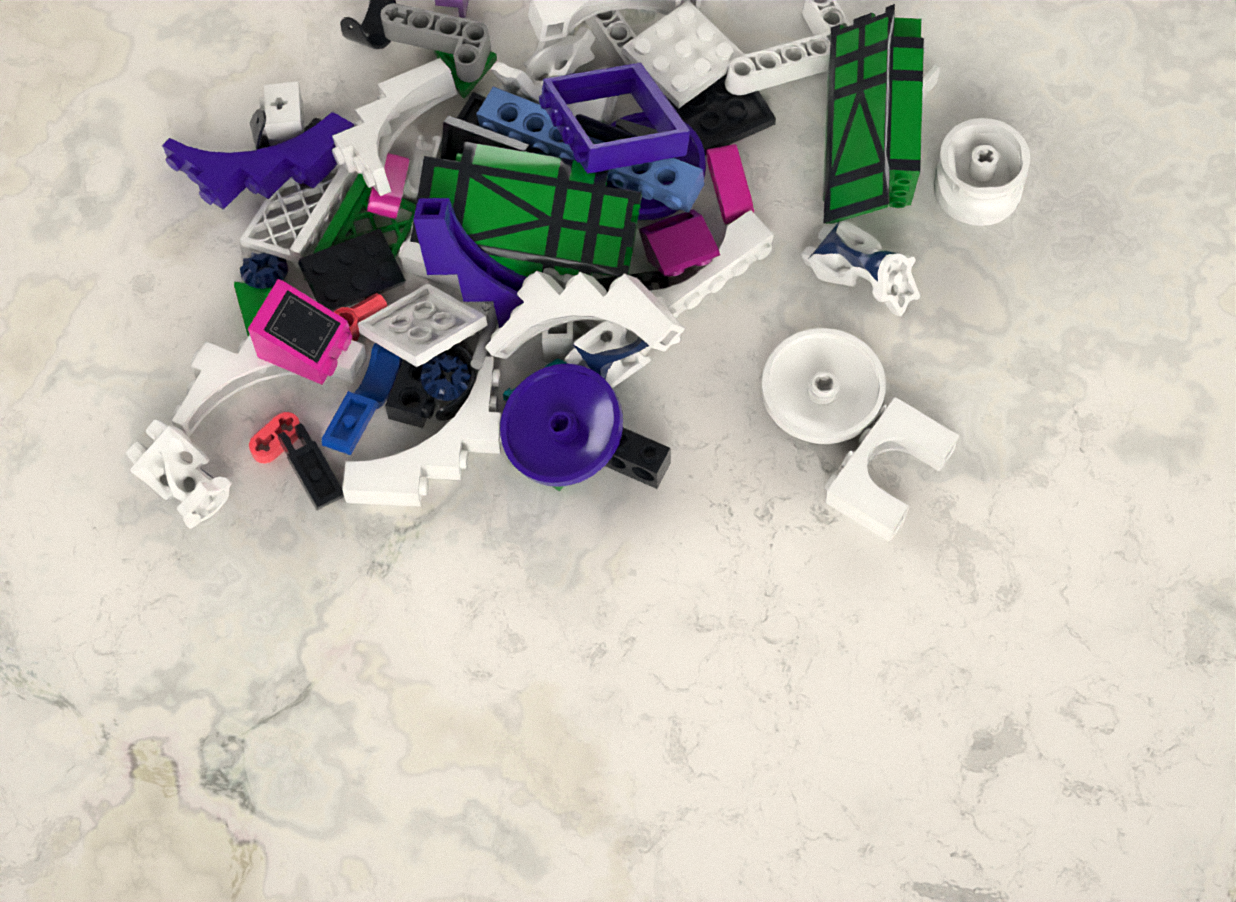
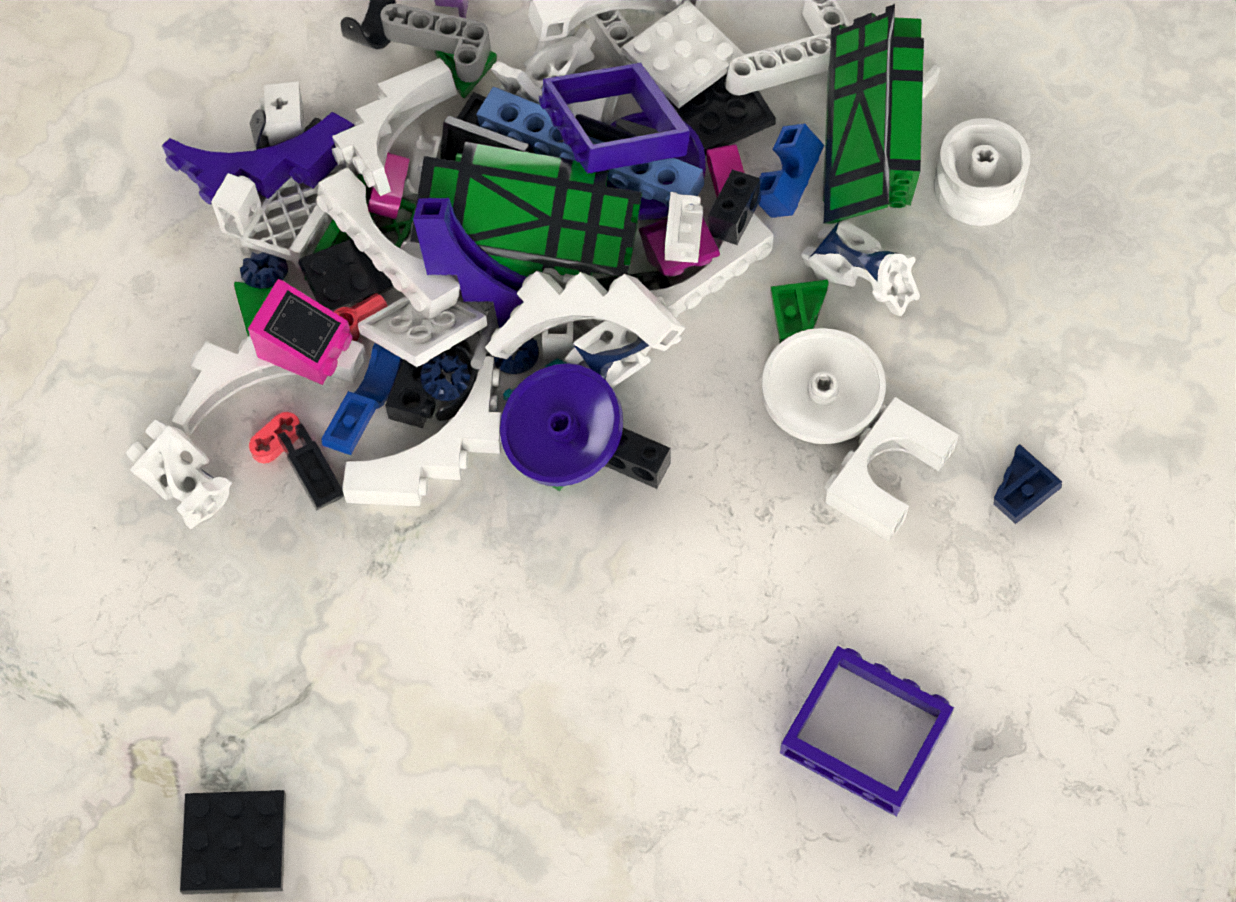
none -> black plate [180,790,286,895]
none -> white brick [211,173,261,239]
none -> white arch [317,167,460,320]
none -> dark blue gear [491,338,539,374]
none -> white hinge [665,192,703,263]
none -> black brick [708,169,761,245]
none -> blue arch [758,123,825,218]
none -> green wing [770,279,829,344]
none -> dark purple window [780,646,954,817]
none -> dark blue wing [994,444,1062,524]

